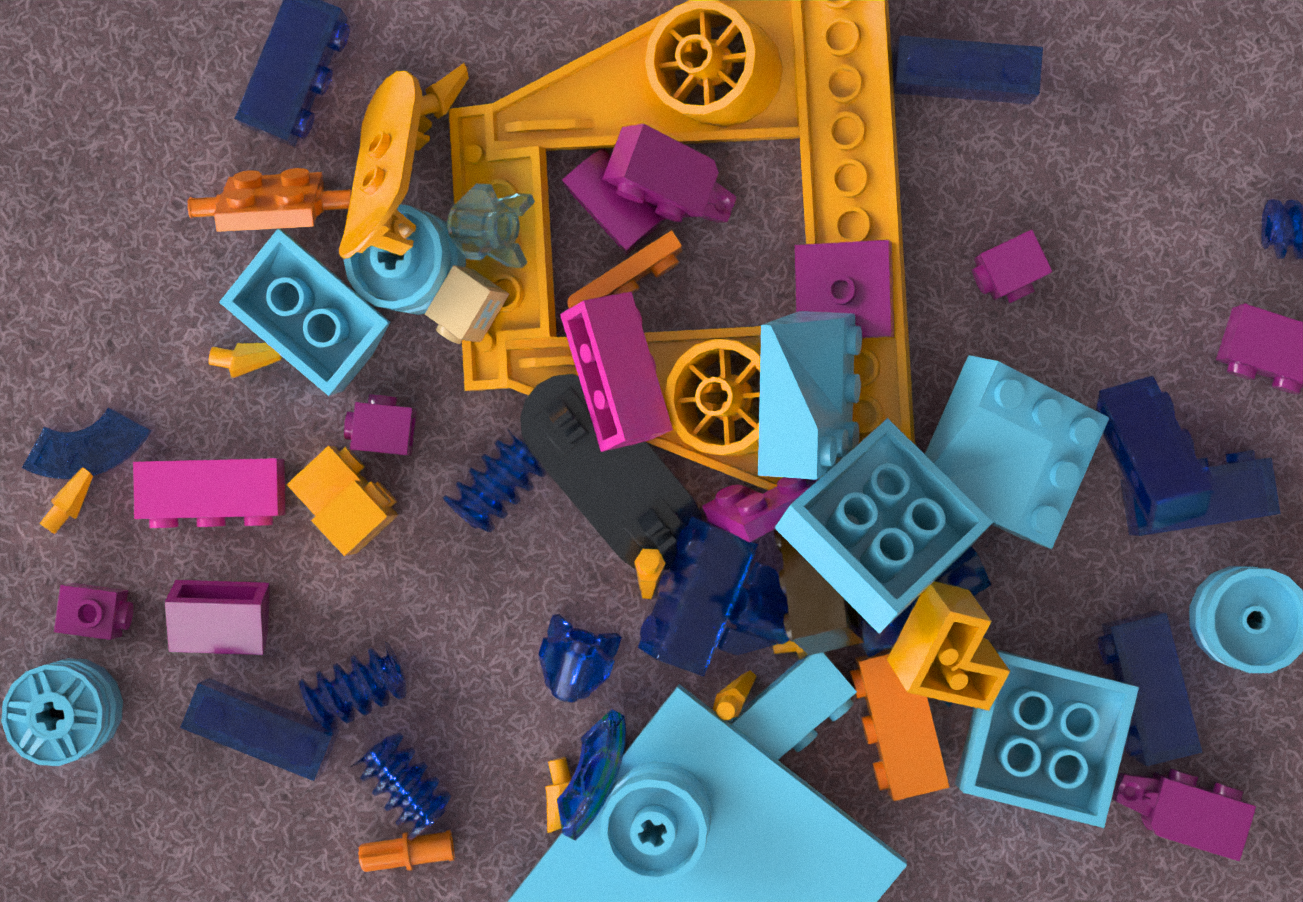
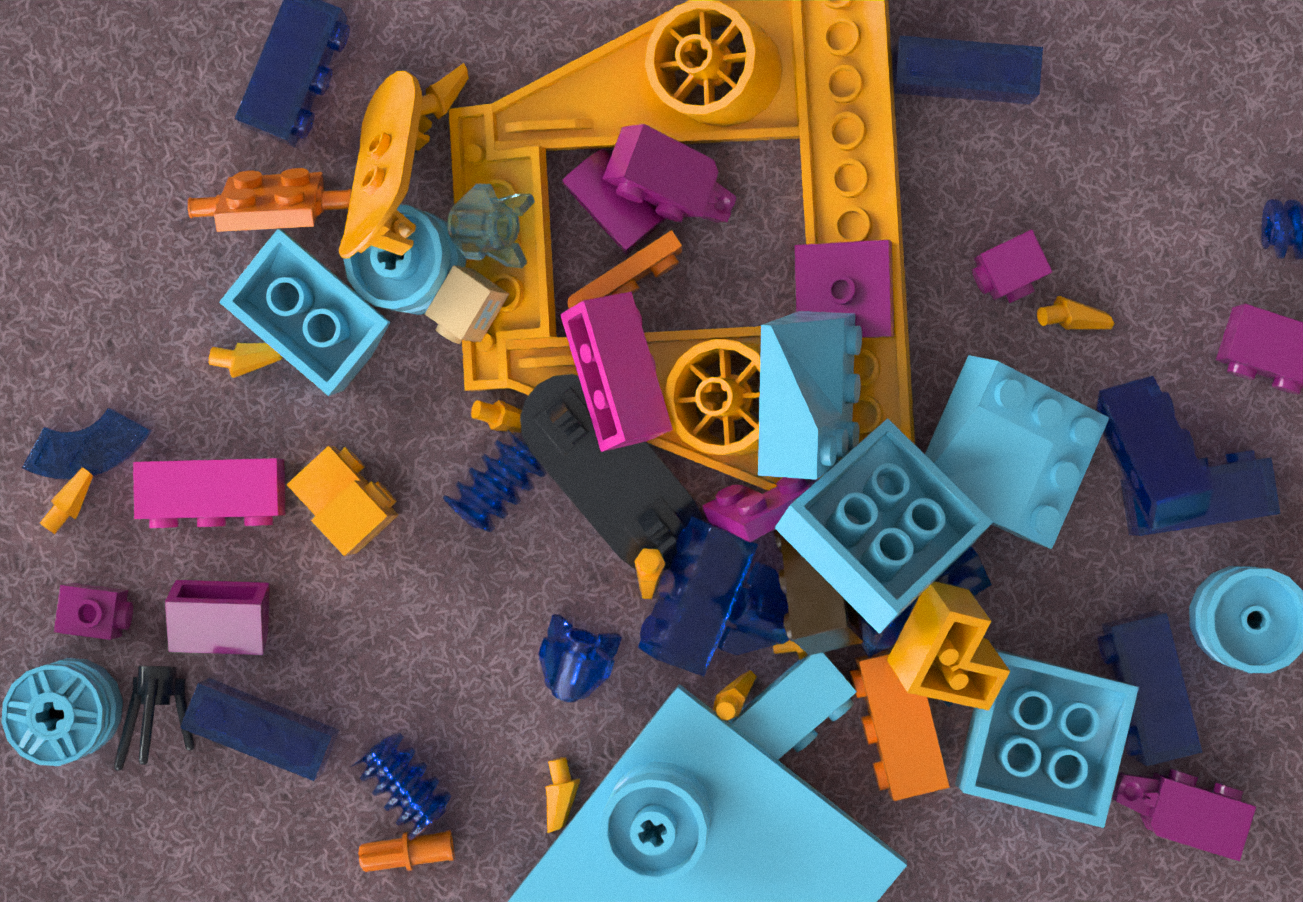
clear blue piece [298,641,407,732] -> none
magenta brick [344,394,417,456] -> none
clear blue tile [557,709,626,841] -> none
none -> black plant [114,666,195,771]
none -> light orange bar [471,400,522,433]
none -> light orange bar [1037,296,1114,330]

